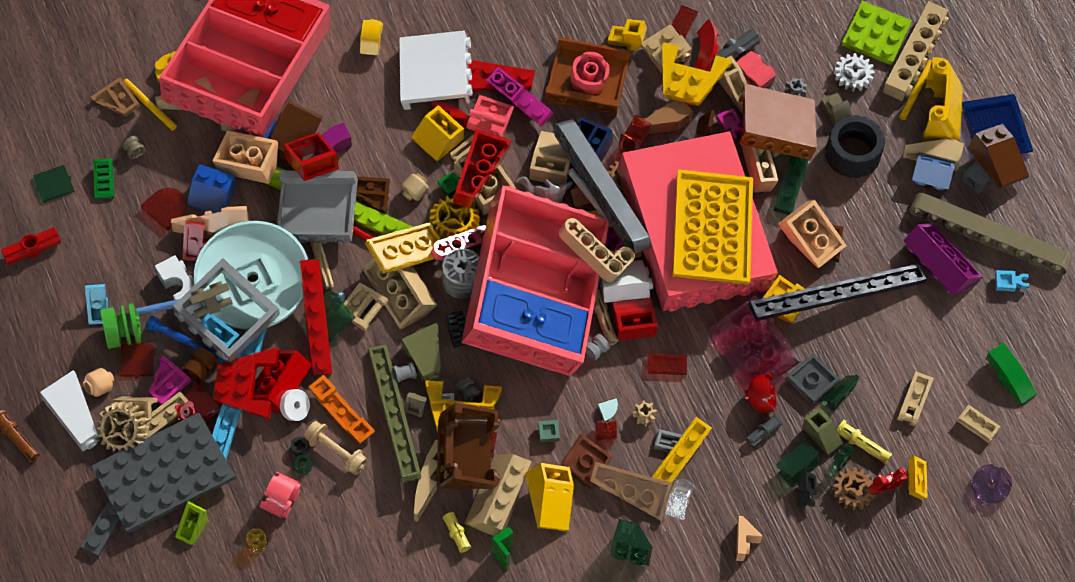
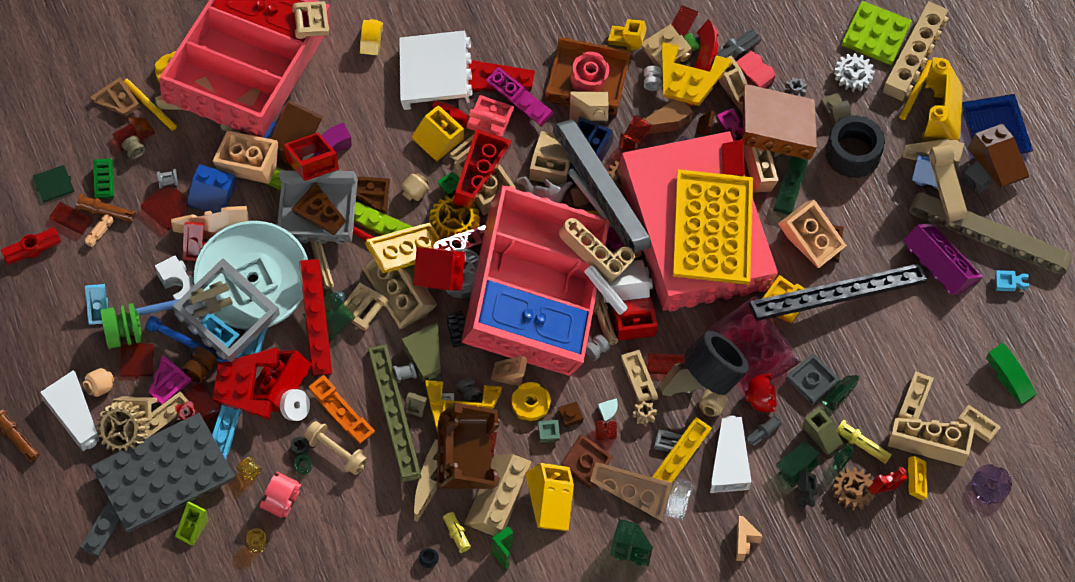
none -> clear red tile [50,202,93,235]
none -> dark orange pin [76,194,136,223]
none -> light nougat axle [84,214,114,247]
none -> clear red slope [112,117,155,151]
none -> light grey bush [157,169,178,188]
none -> clear yellow wheel [237,456,262,481]
none -> tan plate [292,1,329,39]
none -> reddish brown wing [292,182,346,235]
none -> red brick [413,247,465,291]
none -> black plate [419,548,439,568]
none -> light nougat slope [491,356,527,386]
none -> yellow plate [511,382,551,421]
none -> reddish brown plate [558,401,584,427]
none -> tan slope [569,92,609,123]
none -> white axle [584,265,628,315]
none -> tan plate [621,350,658,405]
none -> white wheel [644,66,662,91]
none -> dark tan slope [658,362,701,396]
none -> black tyre [684,331,749,395]
none -> bright green tile [685,33,699,52]
none -> tan head [699,389,727,417]
none -> white slope [710,416,751,493]
none -> red slope [722,140,745,176]
none -> tan wedge [888,418,976,467]
none -> tan beam [929,143,968,223]

